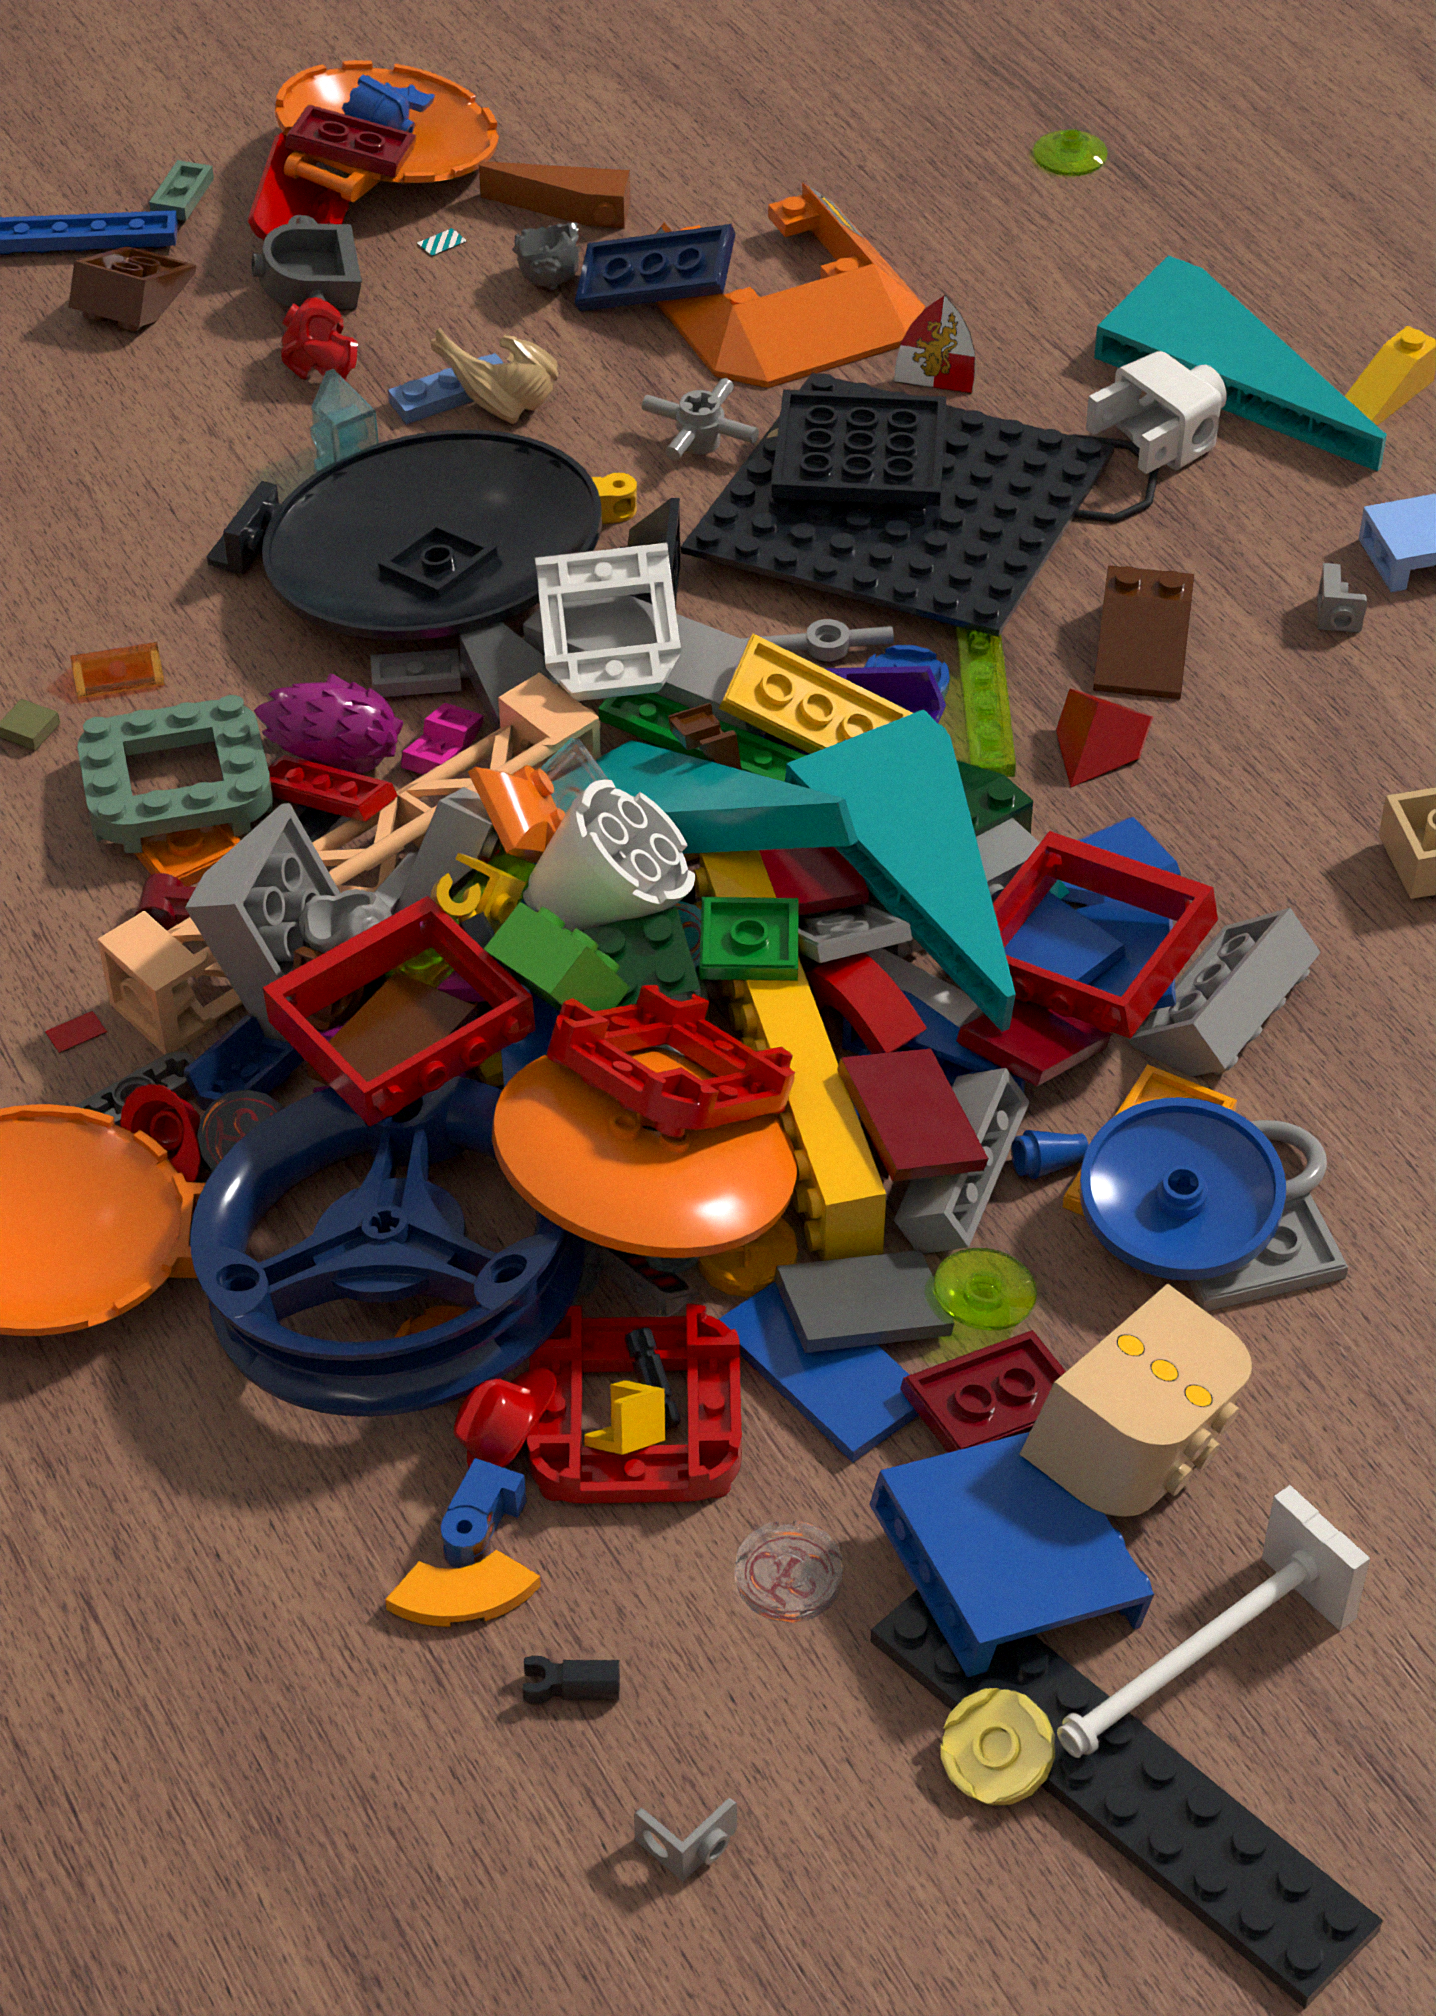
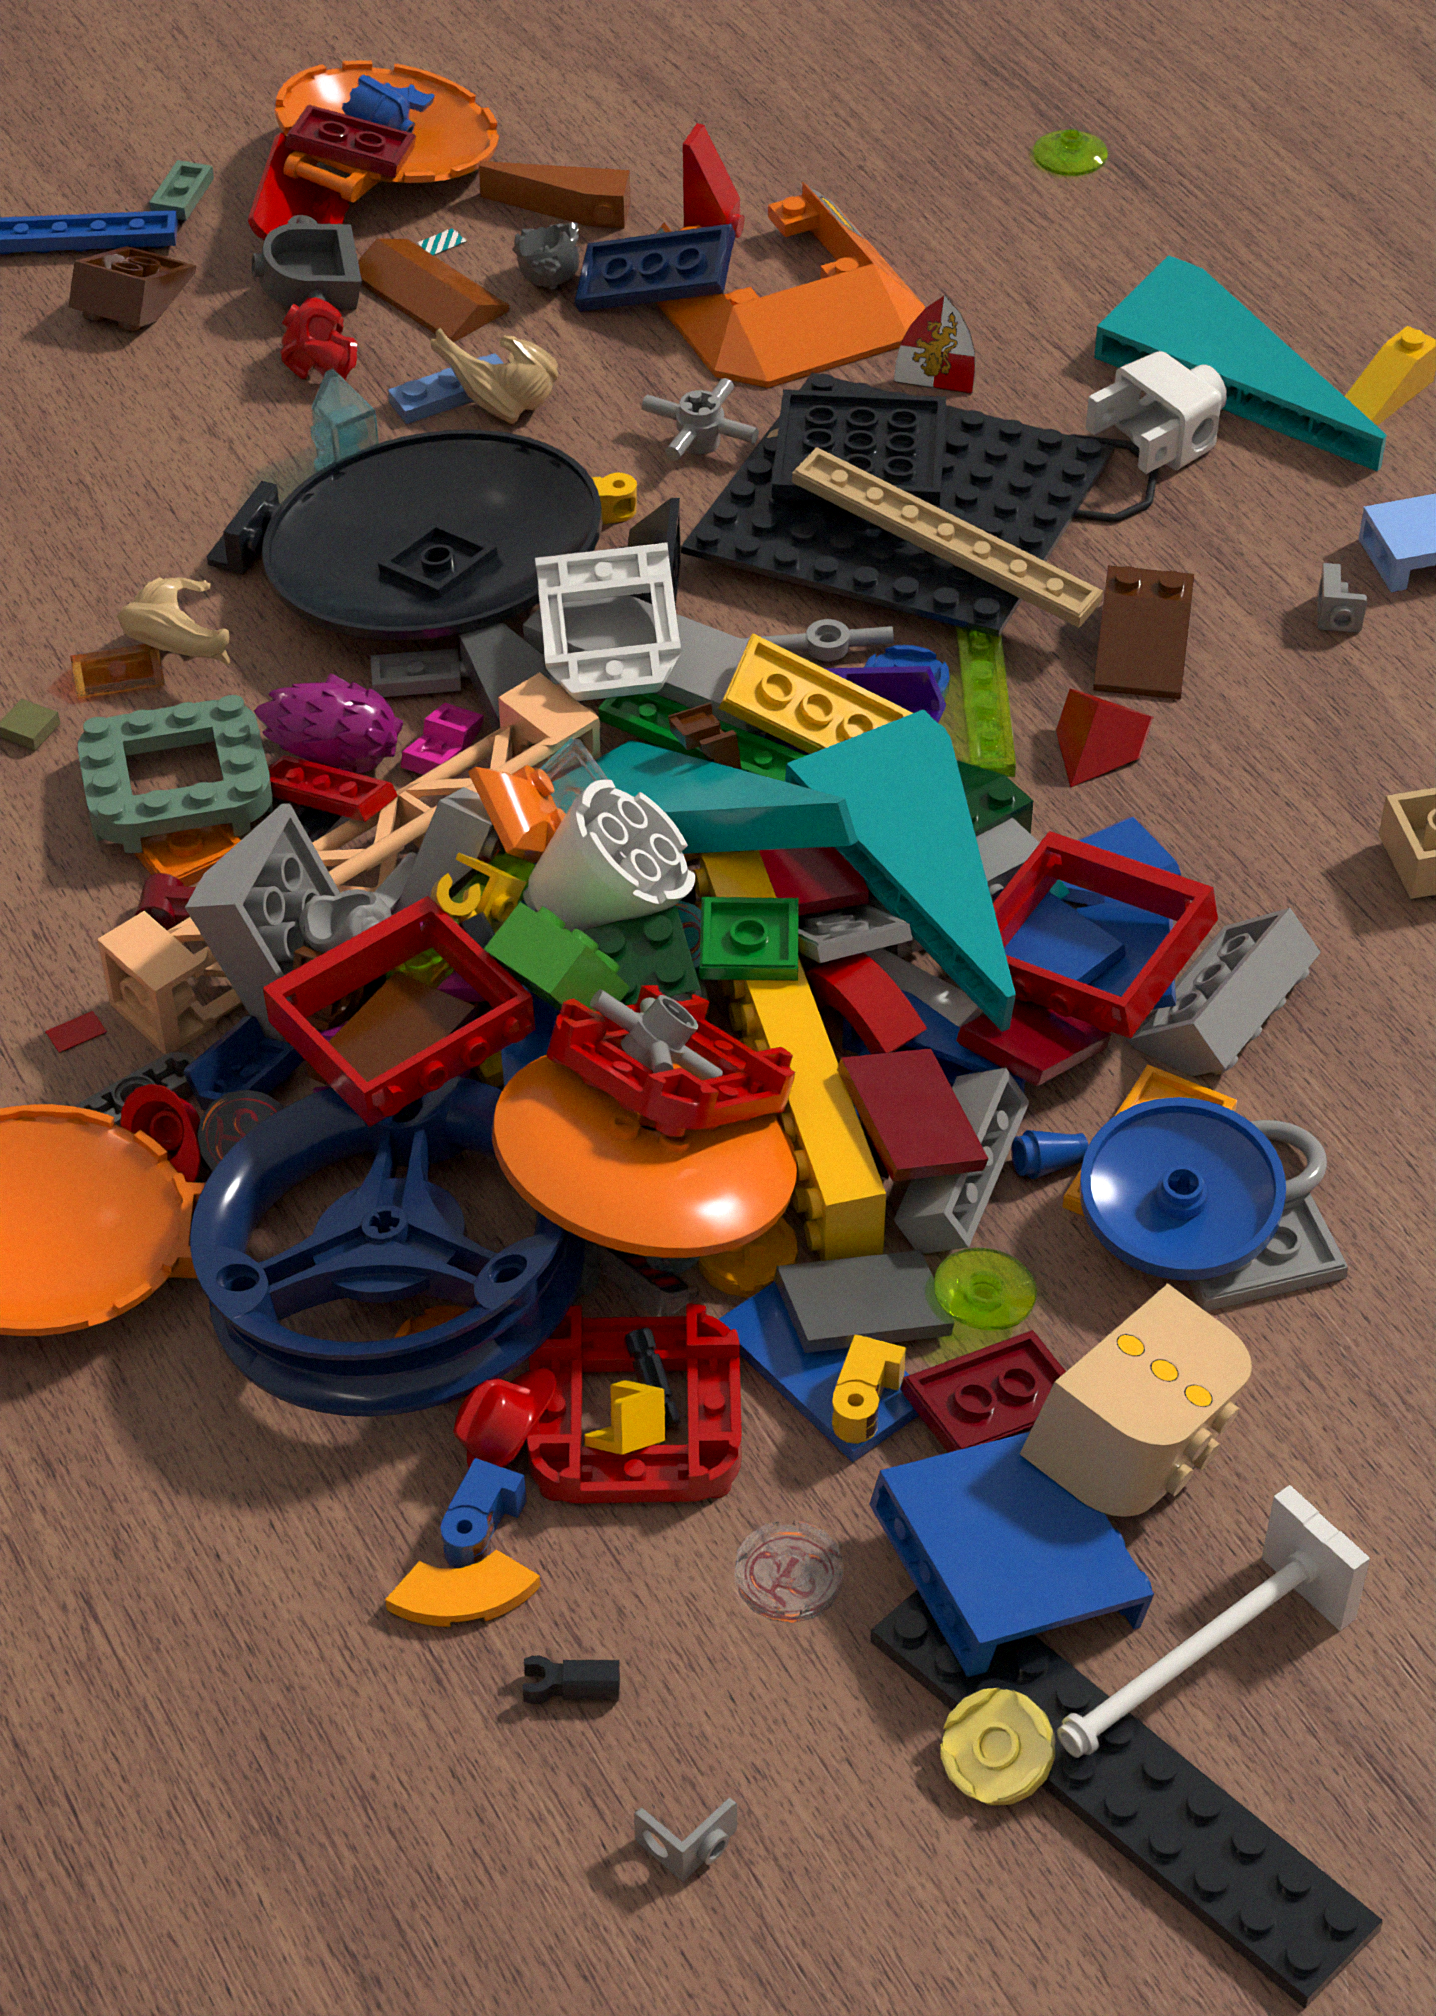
none -> tan hair [117,577,230,666]
none -> dark orange slope [358,239,510,342]
none -> light grey bar [590,989,722,1080]
none -> red slope [682,123,745,238]
none -> tan tile [793,447,1103,628]
none -> yellow leg [832,1334,906,1444]

